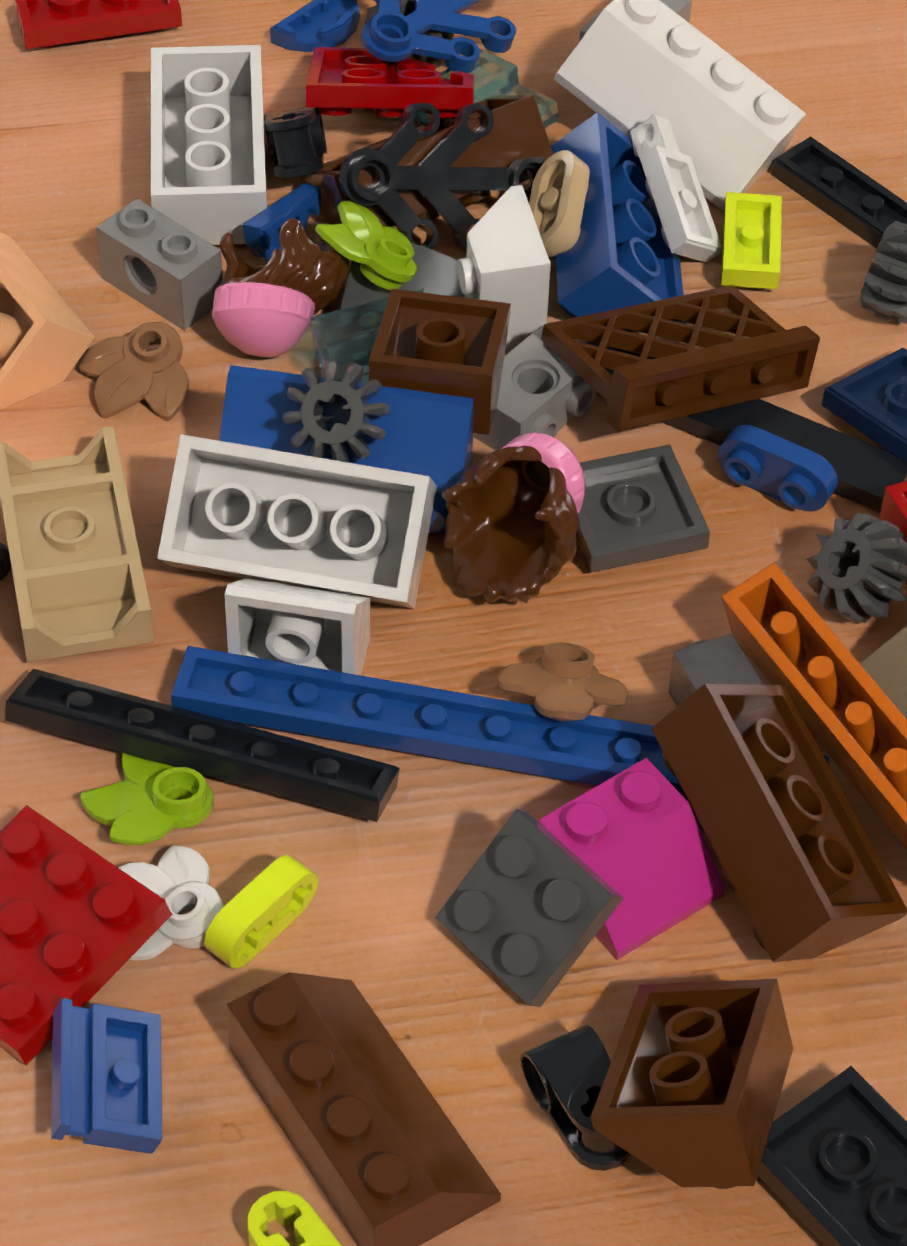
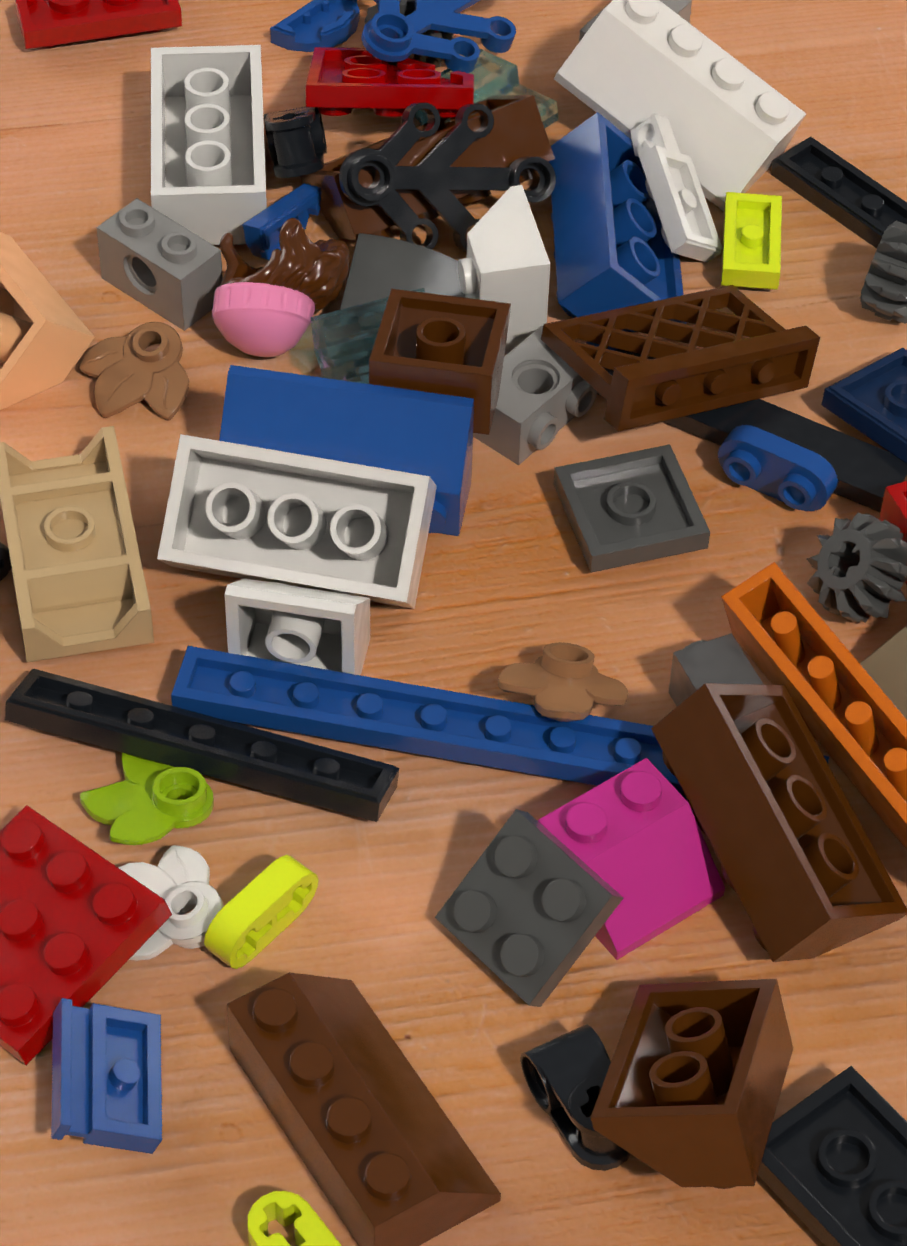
dark grey gear [282,360,391,462] -> none
lime plate [315,201,417,290] -> none
reddish brown hair [442,433,585,603] -> none
tan plate [529,150,590,257] -> none

